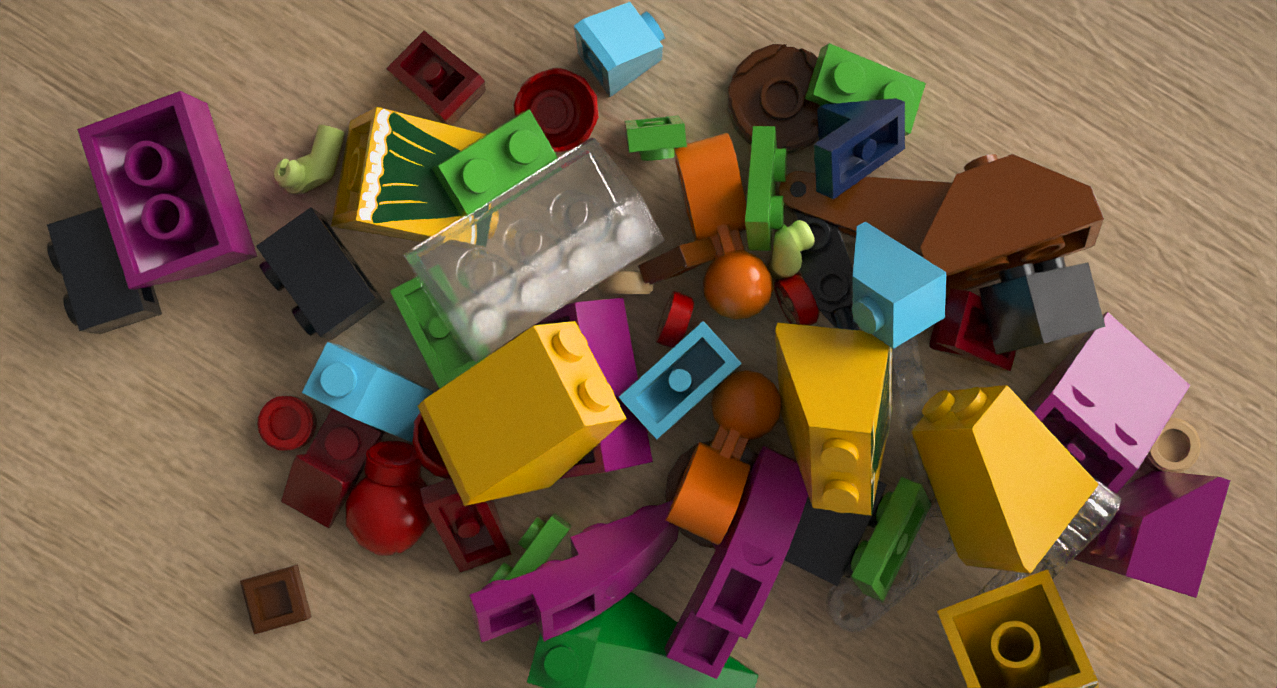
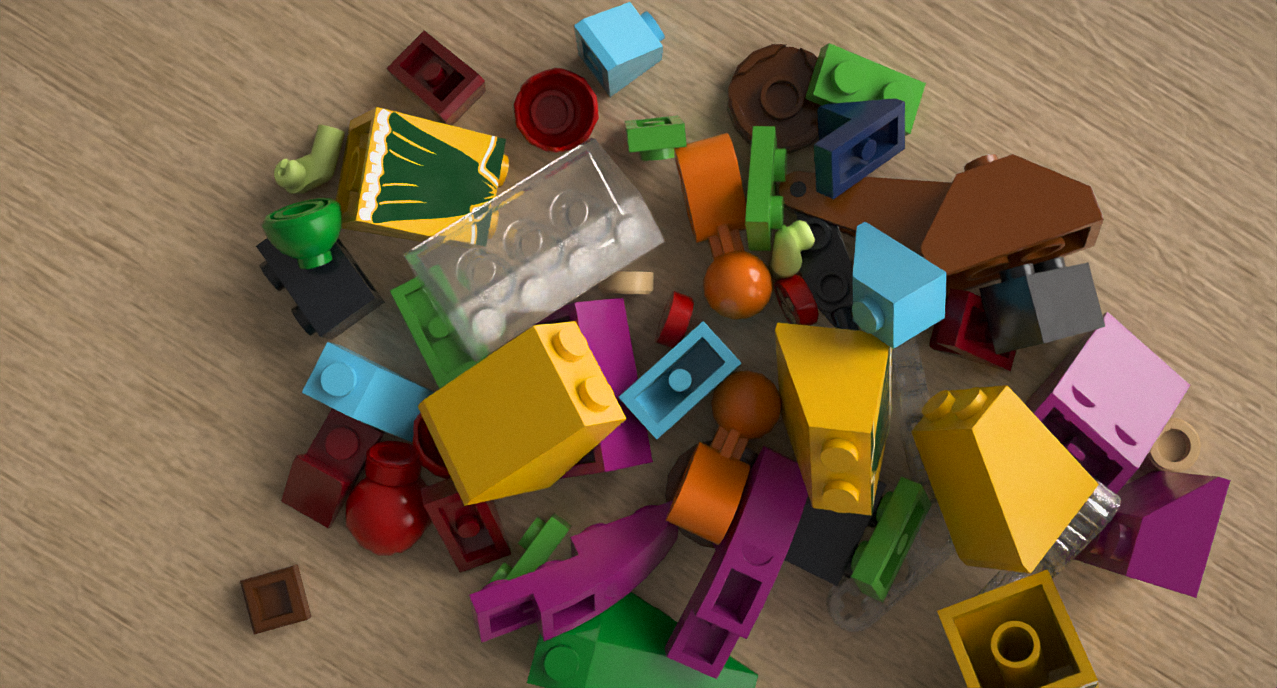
black brick [47,207,162,334] -> none
magenta slope [77,91,258,290] -> none
red tile [257,396,317,451] -> none
bright green plate [432,109,558,217] -> none
reddish brown tile [638,237,717,285] -> none
none -> green brick [261,198,342,269]

